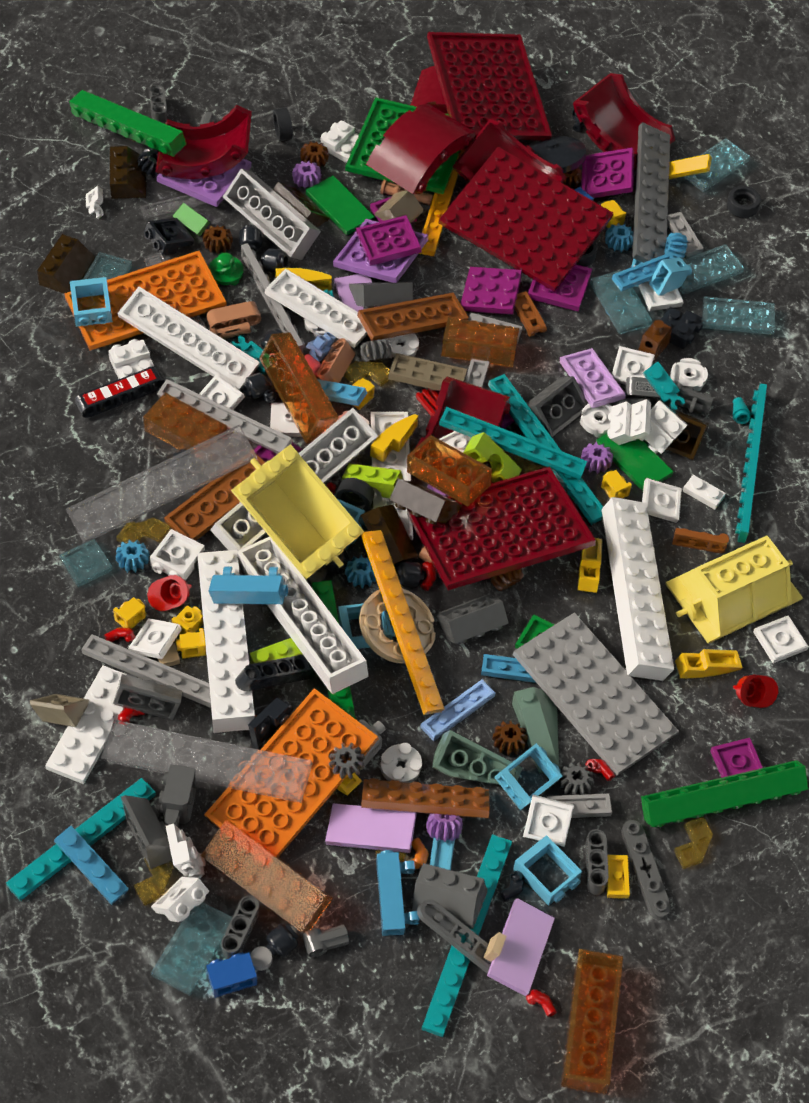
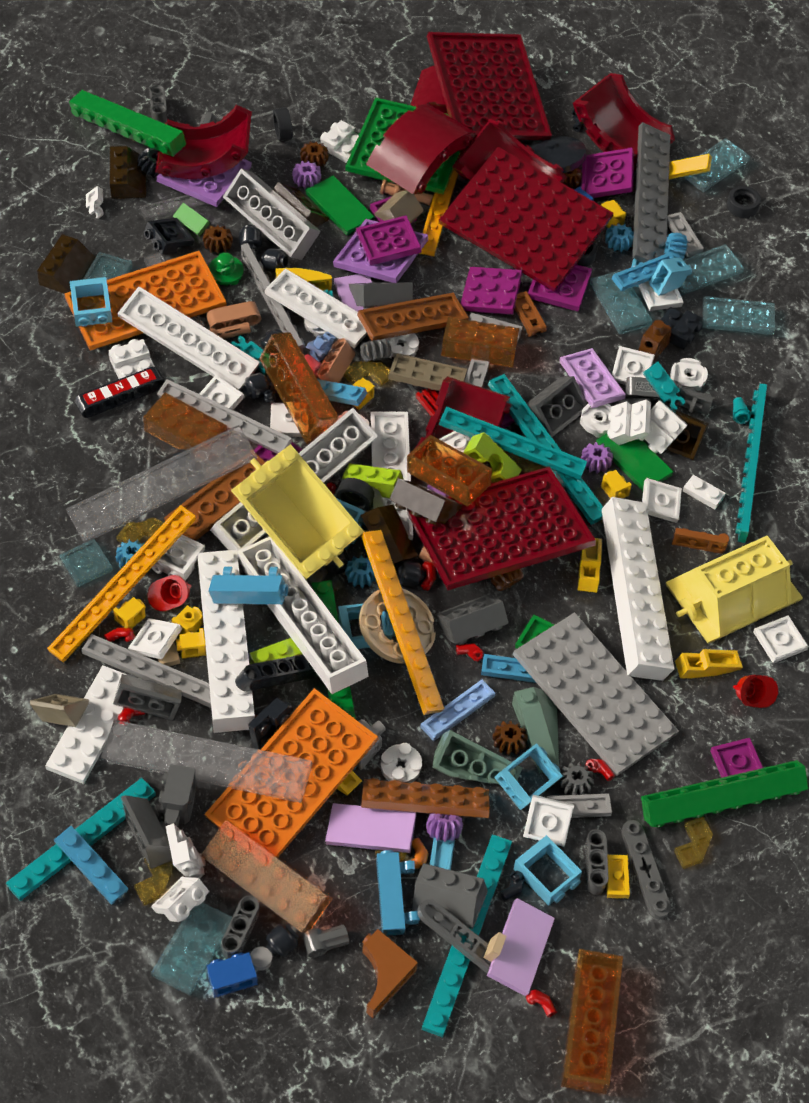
dark grey gear [329,742,365,779] -> none
yellow slope [370,414,418,462] -> none
none -> light orange plate [47,505,196,663]
none -> dark orange arch [362,929,418,1018]
none -> red arm [456,644,484,661]

